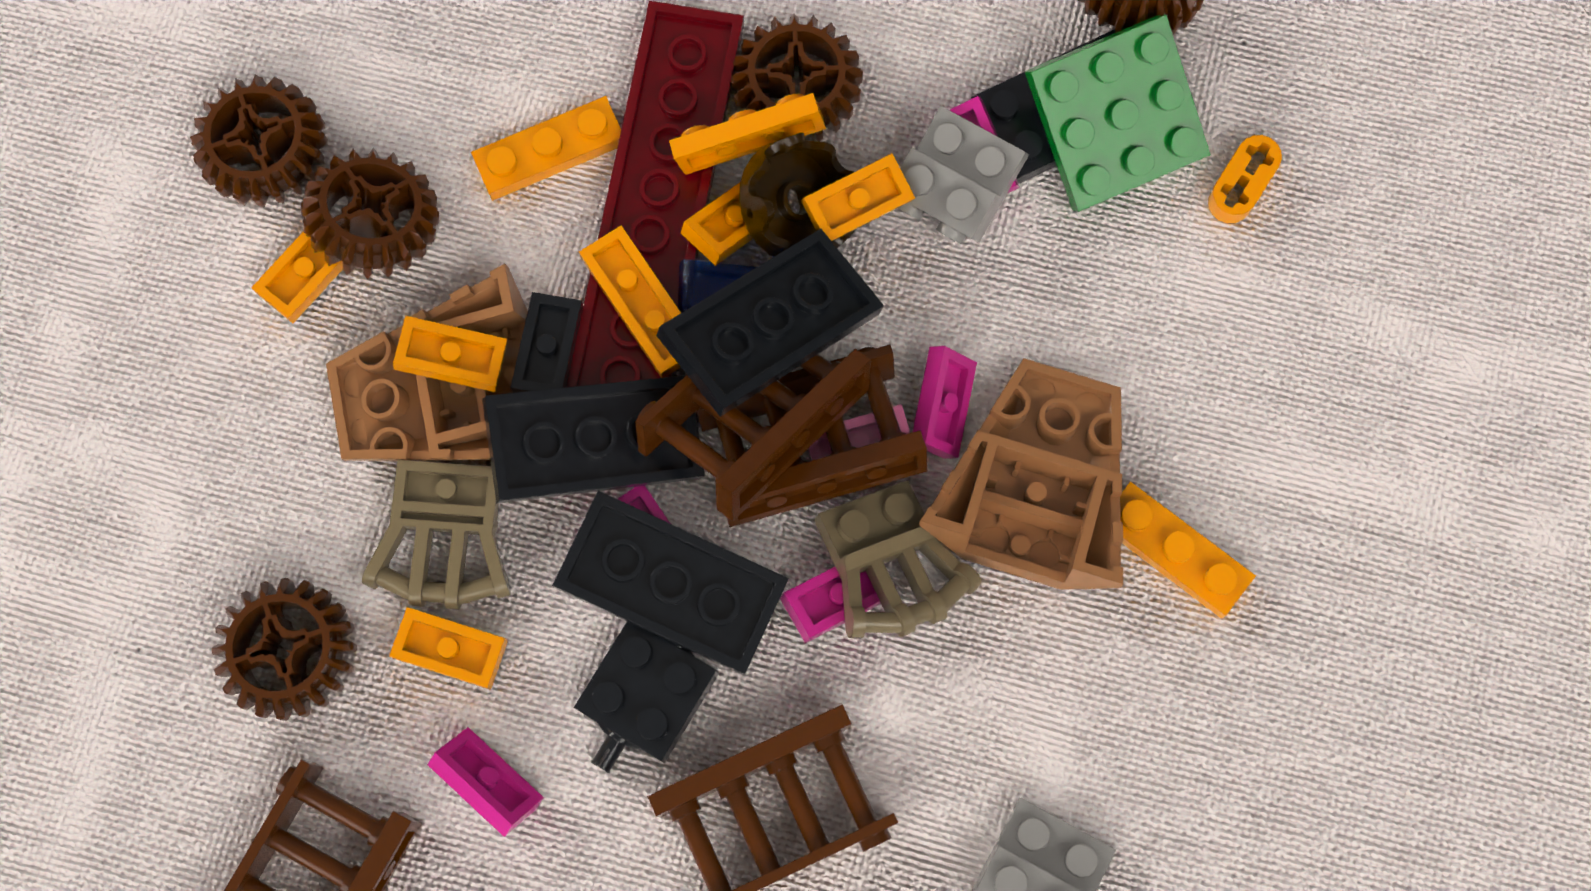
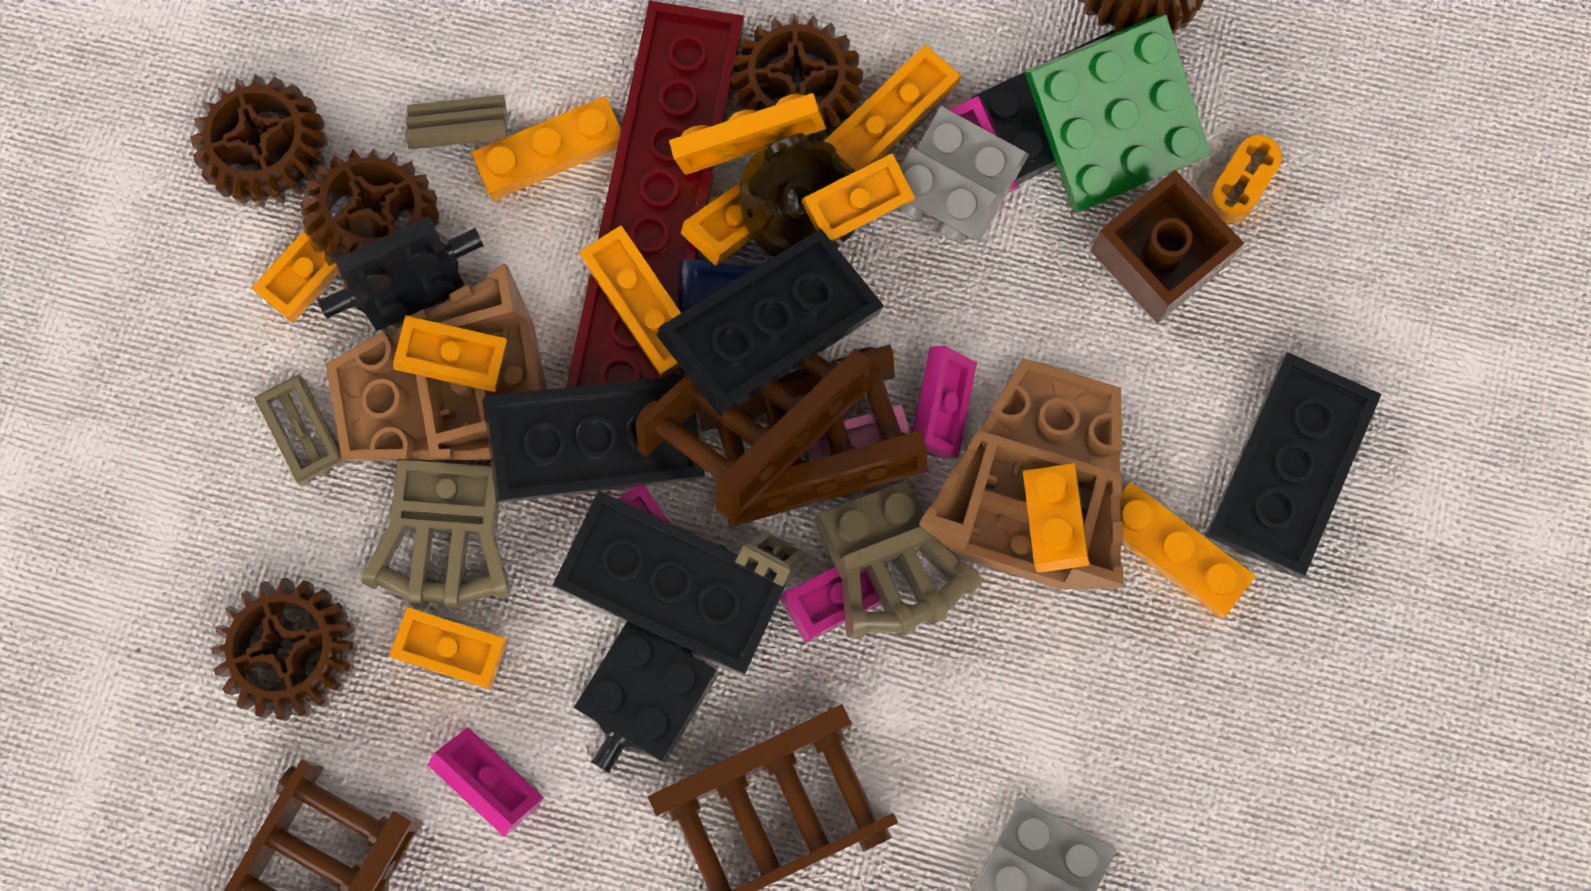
black plate [510,292,584,393] -> none
none -> dark tan tile [254,374,347,487]
none -> black plate [317,216,485,332]
none -> dark tan tile [405,95,507,149]
none -> dark tan tile [735,532,808,587]
none -> light orange plate [823,44,961,172]
none -> light orange plate [1023,463,1089,573]
none -> reddish brown brick [1091,170,1244,324]
none -> black plate [1204,352,1382,579]

